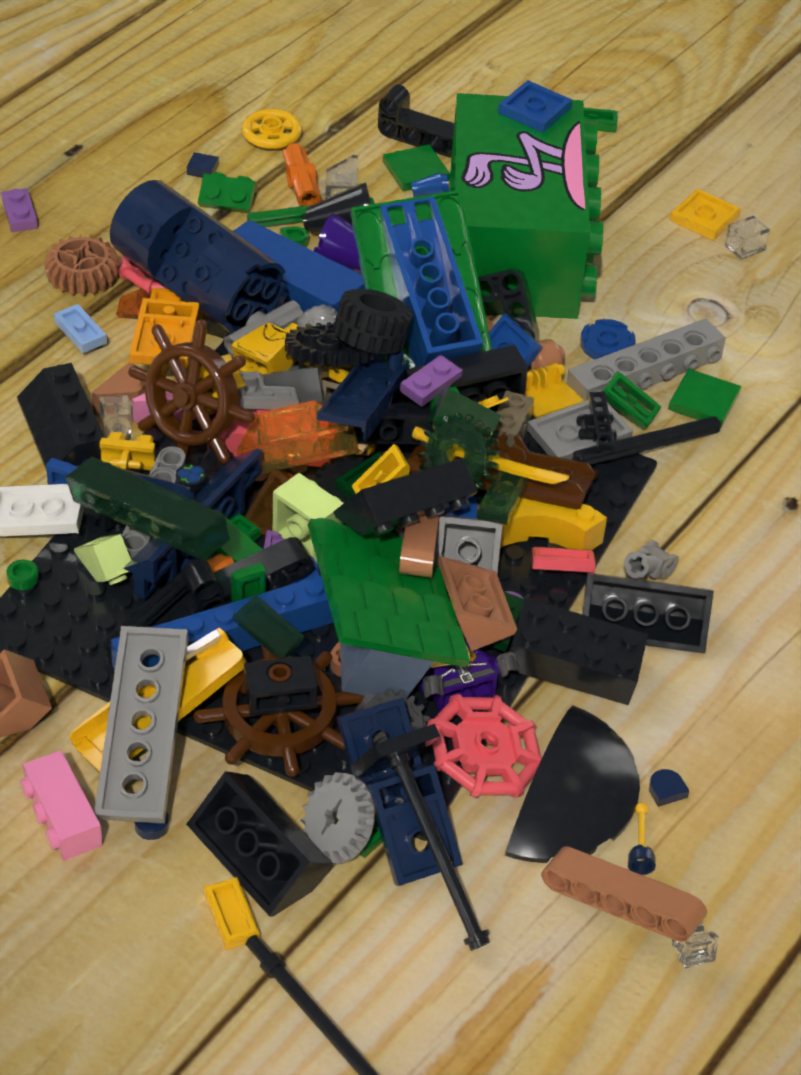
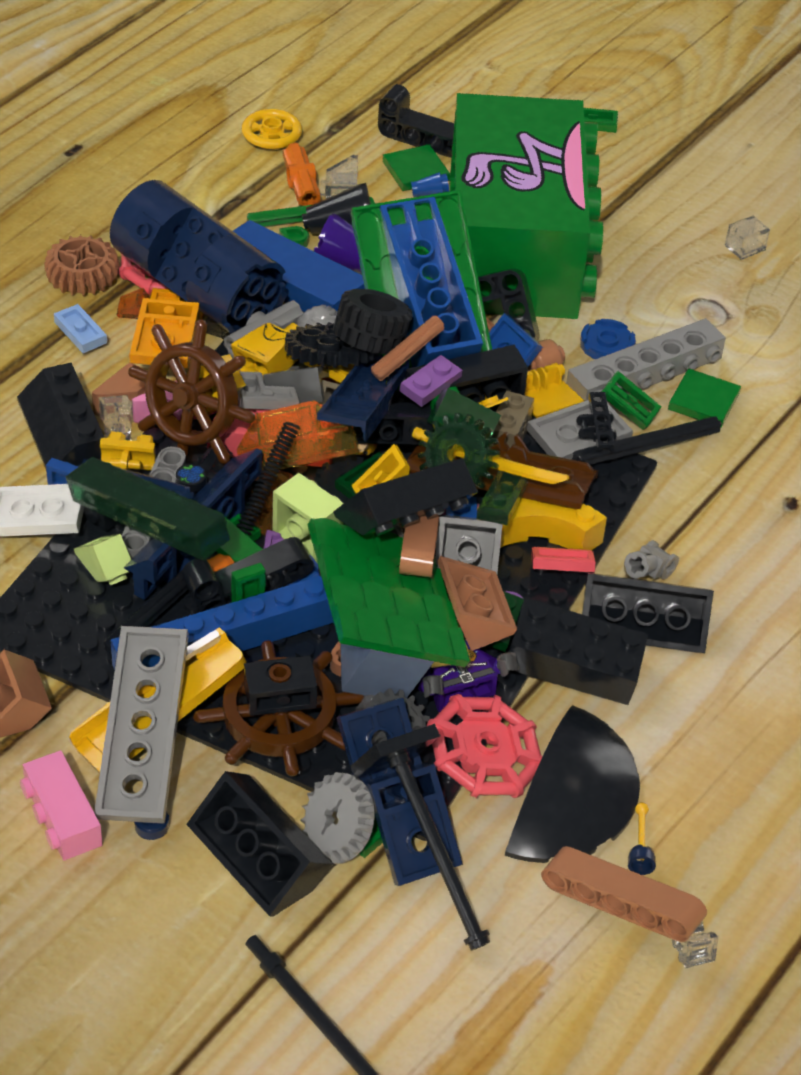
medium lavender plate [1,188,38,232] -> none
green tile [6,559,39,590] -> none
dark blue tile [187,152,219,178] -> none
green bracket [198,172,257,214] -> none
yellow tile [203,877,260,950] -> none
clear green tile [233,595,304,659] -> none
blue tile [498,80,572,133] -> none
dark blue tile [649,769,689,807] -> none
yellow tile [669,188,741,241] -> none
none -> black piece [236,422,301,535]
none -> nougat axle [371,315,445,381]

